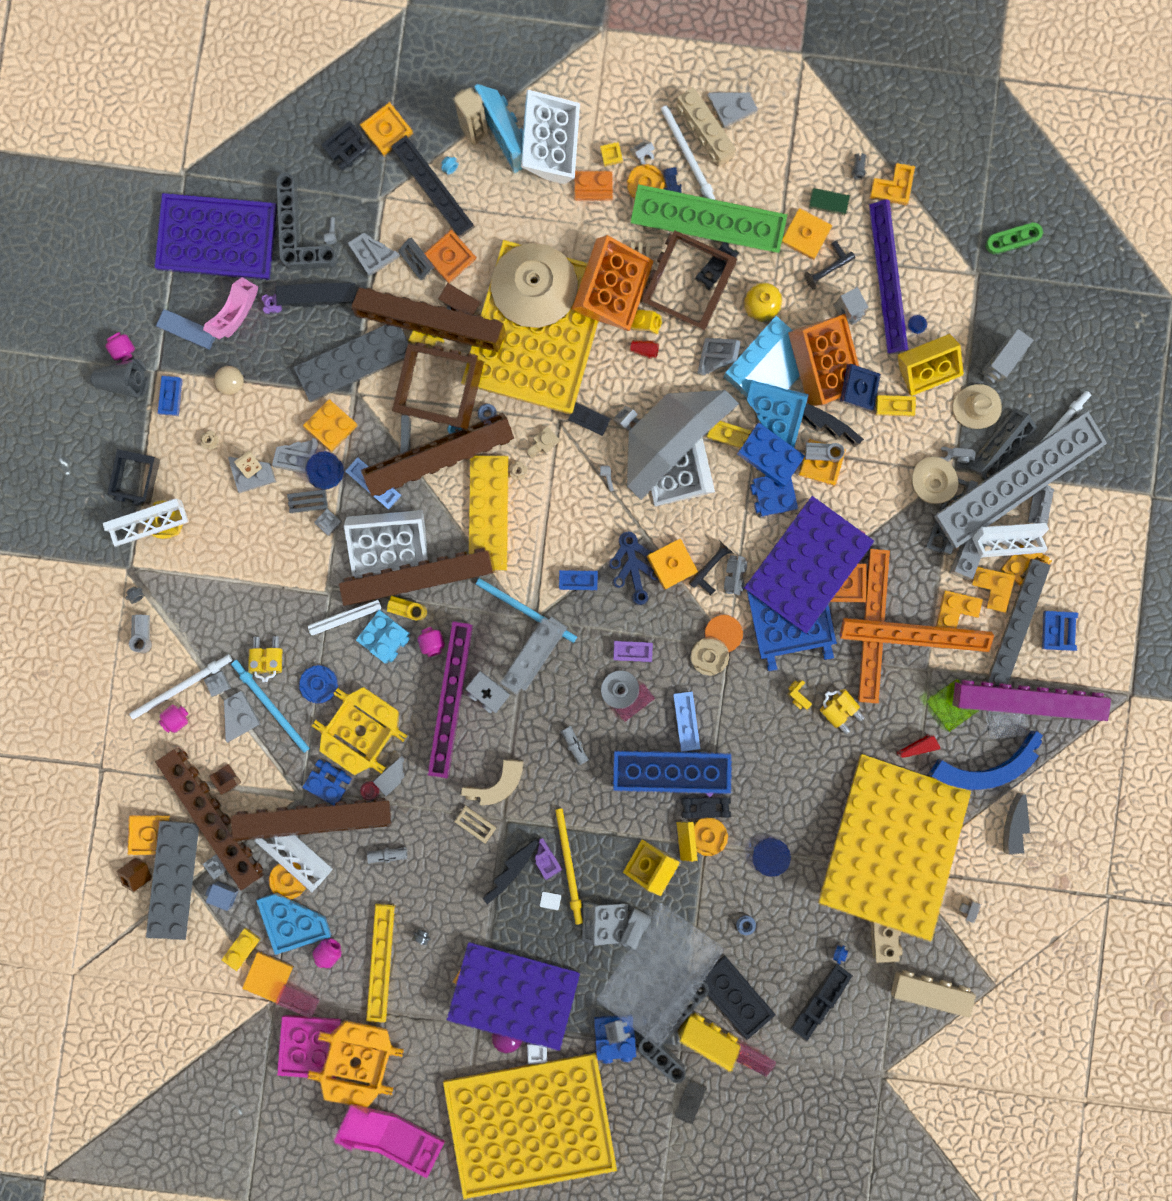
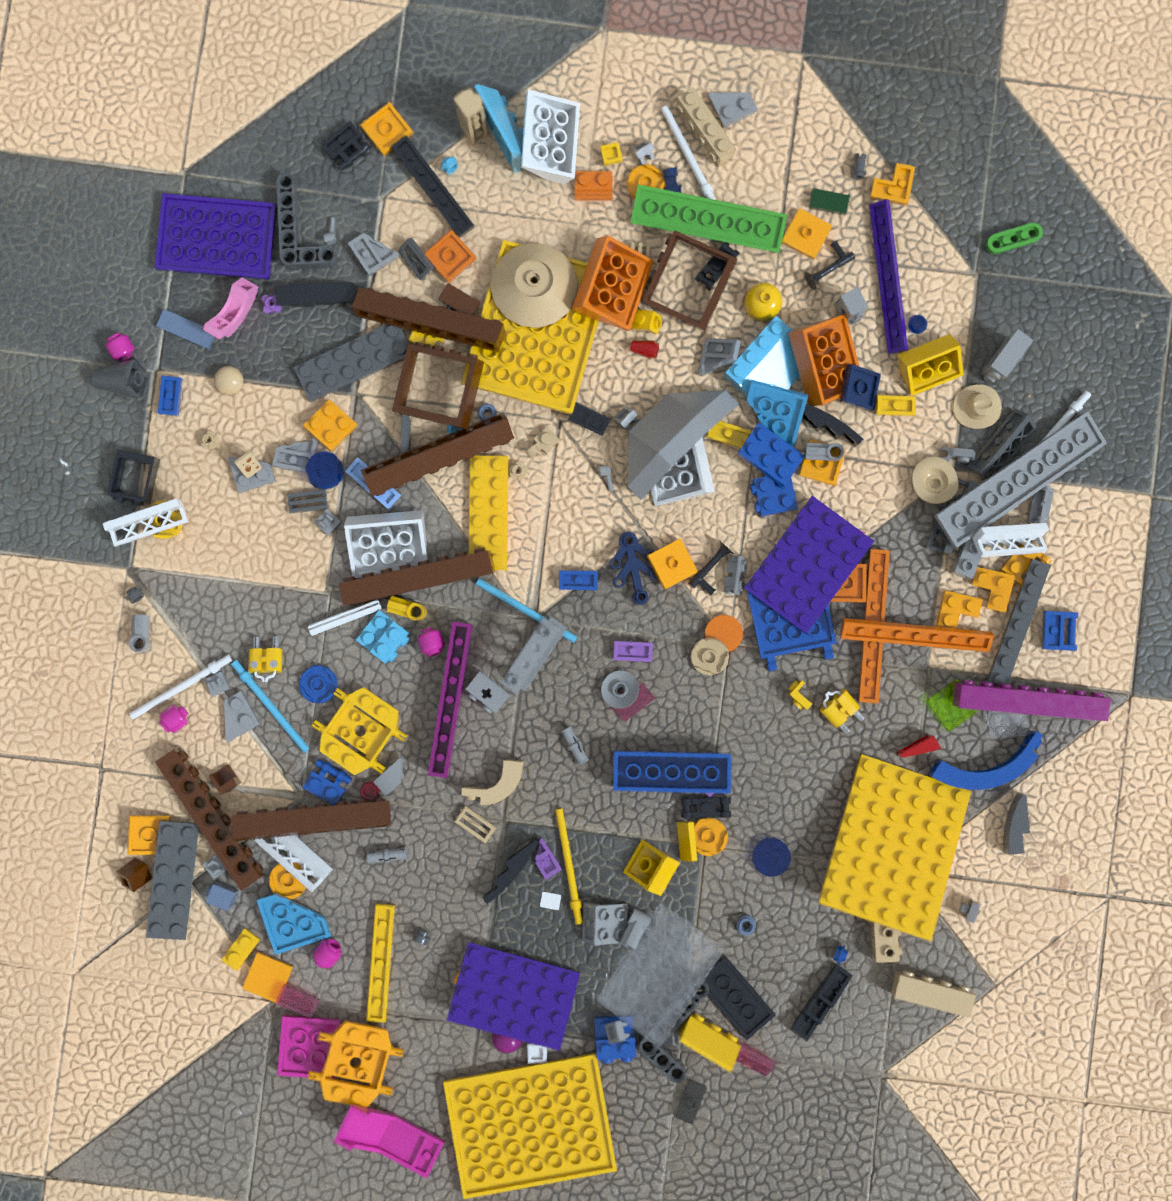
light blue plate [673,691,700,752] -> none

